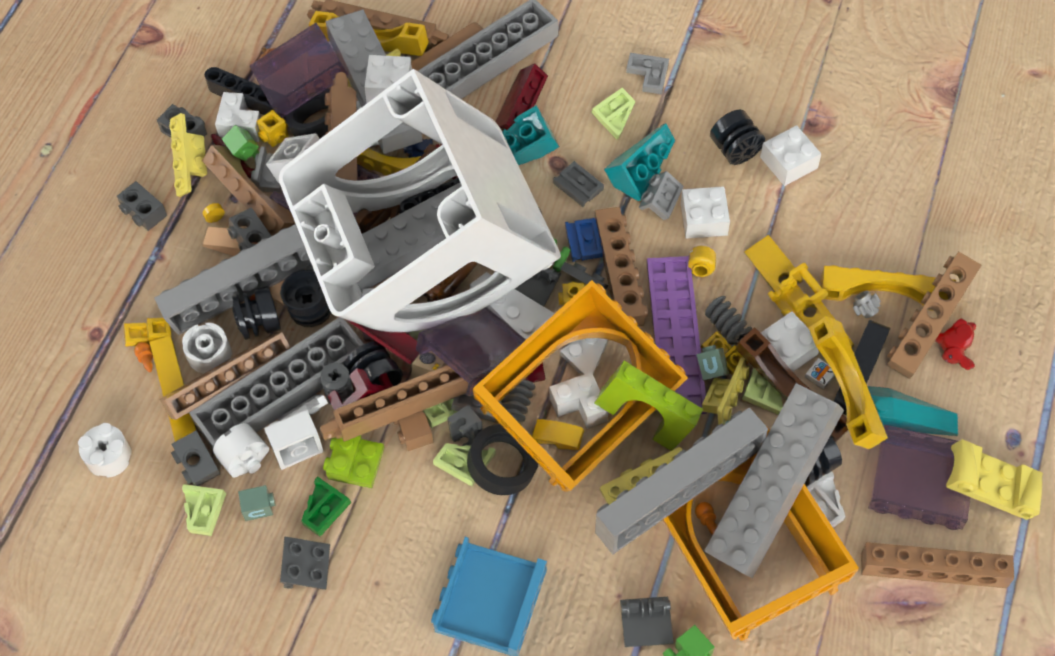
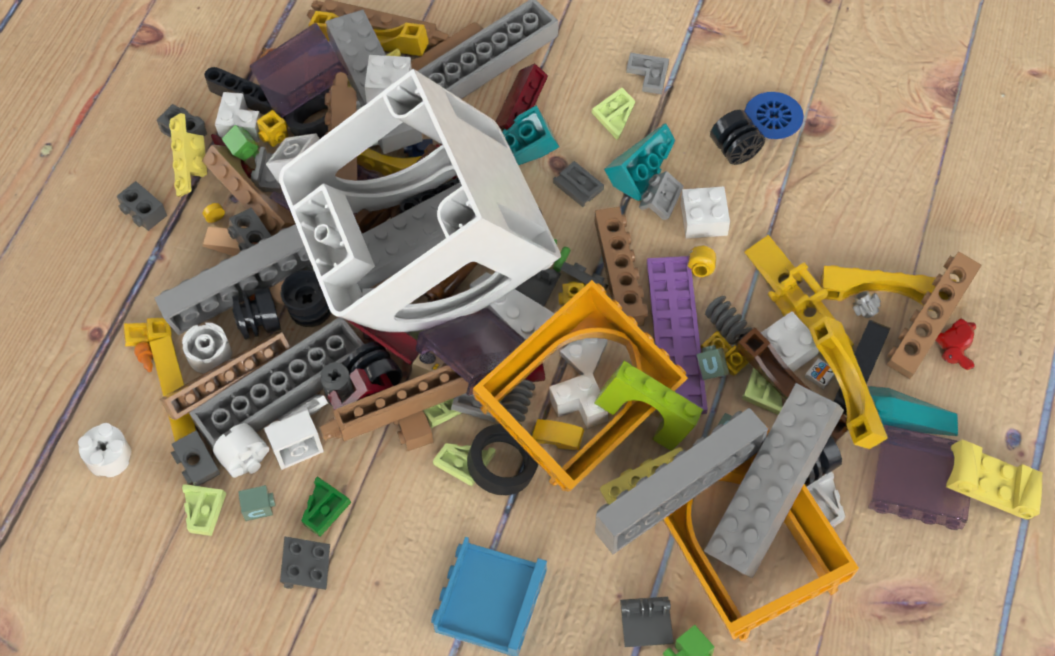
lime plate [323,435,385,488] -> none
dark grey hinge [448,404,483,446] -> none
blue plate [565,218,603,262] -> none
orange bar [695,502,717,535] -> none
light yellow bracket [702,357,749,425] -> none
white brick [760,125,821,186] -> none
medium nougat brick [861,542,1014,588] -> none
none -> blue piece [745,92,804,139]

